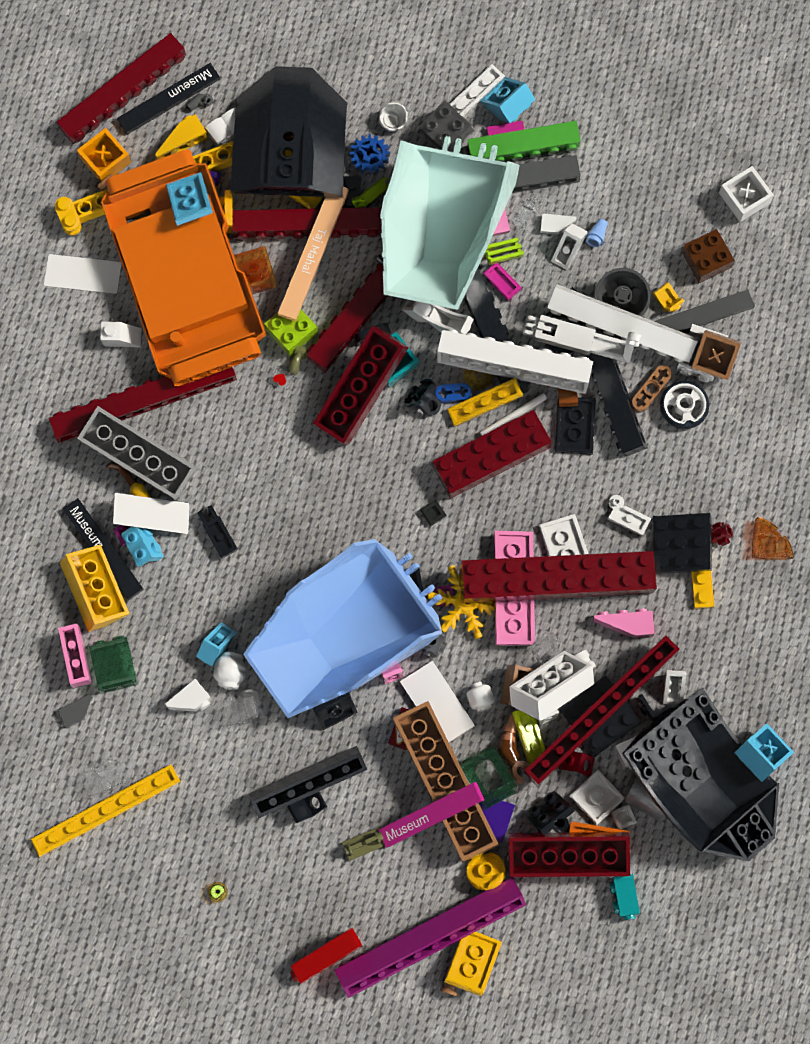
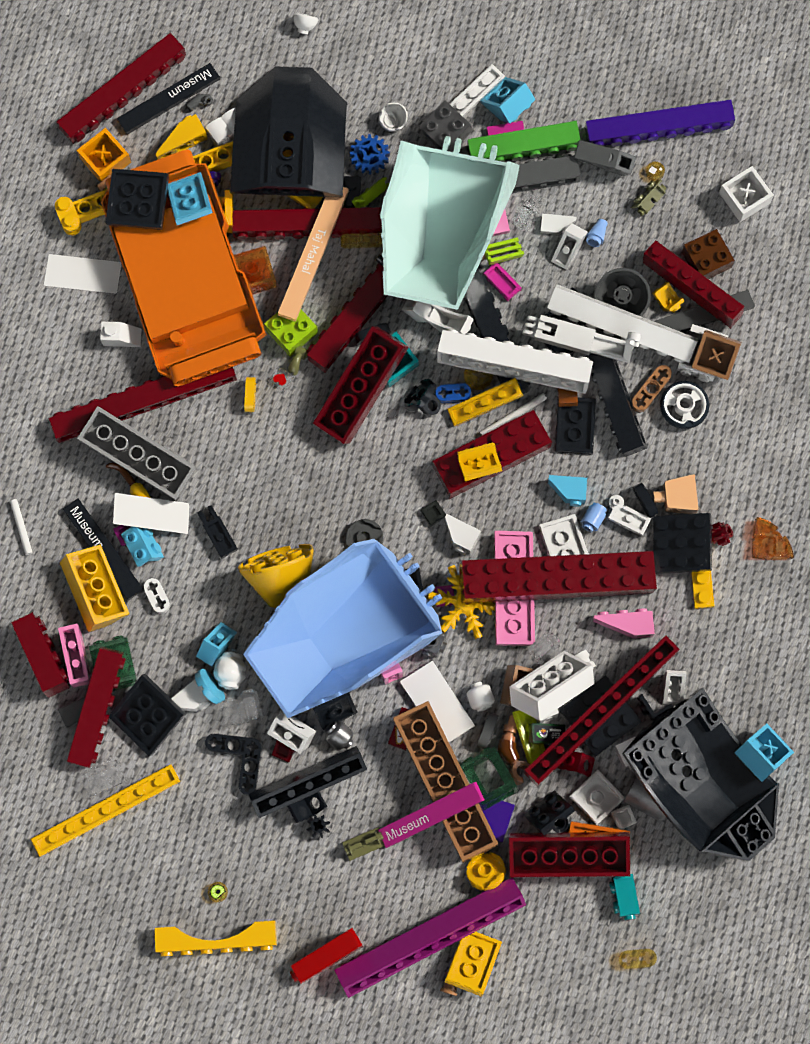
none -> white bar [10,499,33,555]
none -> dark red brick [11,612,70,698]
none -> dark red brick [67,646,126,768]
none -> black plate [105,169,169,230]
none -> black plate [109,674,186,757]
none -> white beam [144,578,170,614]
none -> yellow arch [155,921,277,957]
none -> medium azure tile [195,669,225,704]
none -> black beam [205,734,262,796]
none -> yellow cone [238,544,314,608]
none -> yellow beam [244,377,256,412]
none -> white brick [267,712,316,754]
none -> dark red slope [272,740,294,762]
none -> white brick [293,12,318,34]
none -> black gear [306,814,330,839]
none -> flat silver head [324,721,354,750]
none -> clear yellow beam [340,233,383,249]
none -> dark grey tile [345,519,384,547]
none -> white slope [445,514,481,555]
none -> yellow bracket [457,443,502,481]
none -> dark grey beam [477,712,499,750]
none -> tile [528,723,565,744]
none -> medium azure slope [548,475,587,507]
none -> dark grey slope [574,140,636,176]
none -> light blue brick [581,503,607,532]
none -> dark purple brick [585,100,735,147]
none -> clear yellow beam [618,949,657,969]
none -> olive hinge [630,179,667,216]
none -> black beam [632,483,658,518]
none -> dark red brick [643,240,745,329]
none -> clear yellow tile [646,162,665,181]
none -> light nougat torso [653,474,699,514]

